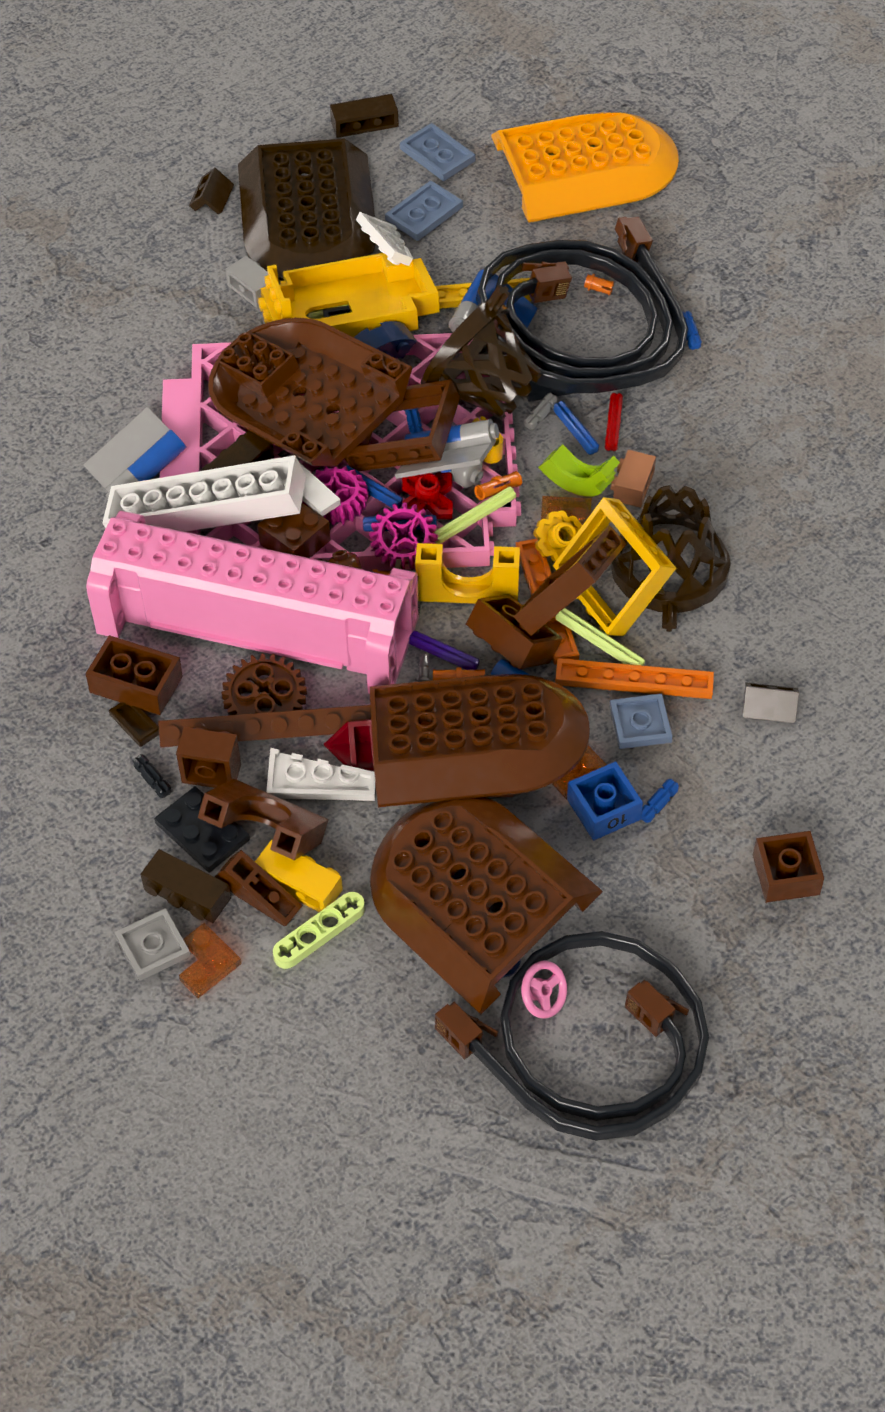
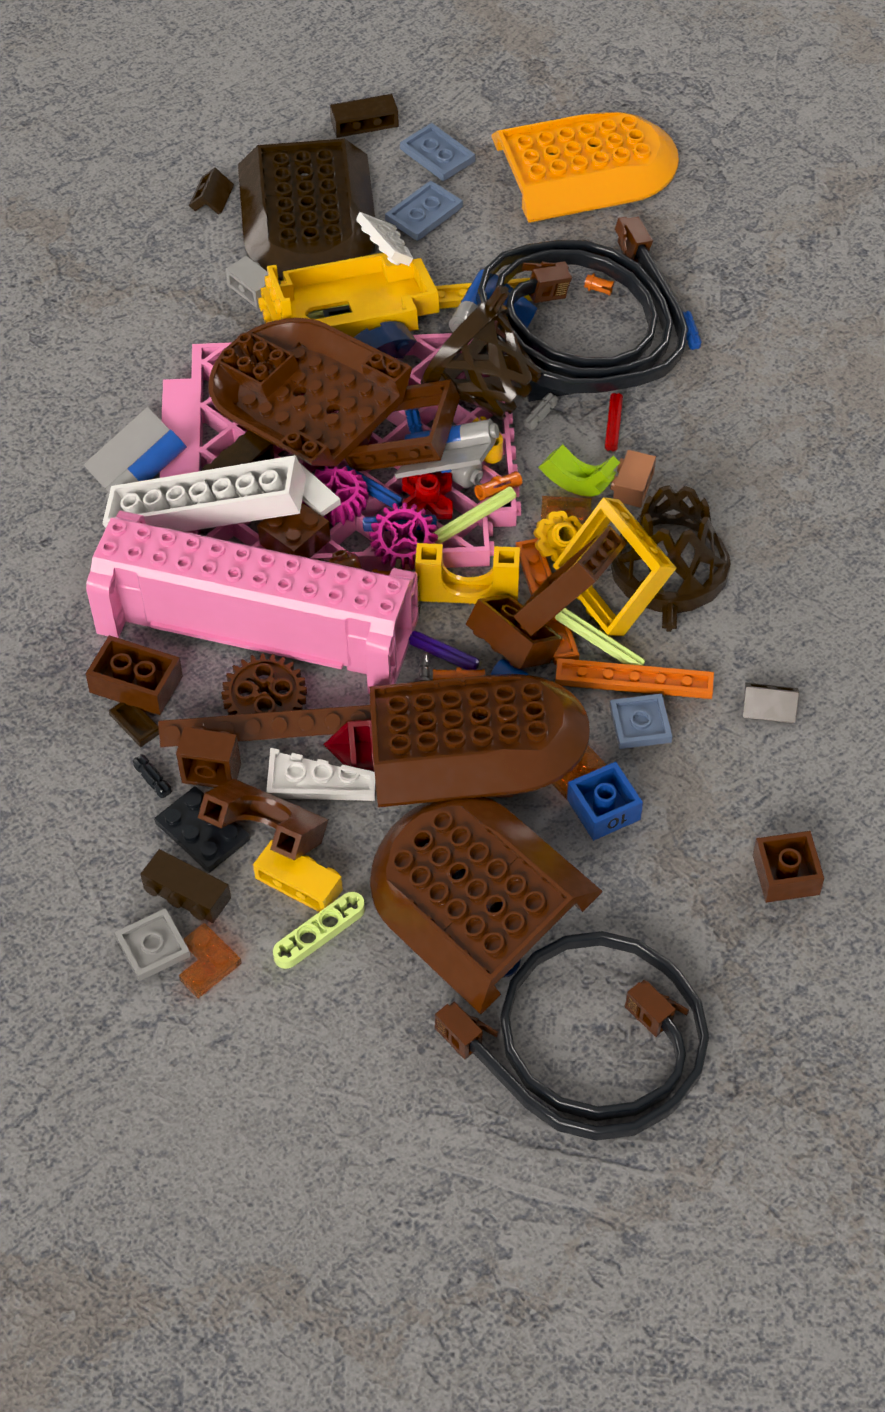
reddish brown slope [214,850,303,927] -> none
bright pink piece [521,960,567,1019] -> none
blue axle [553,401,599,455] -> none
blue axle [641,779,679,823] -> none

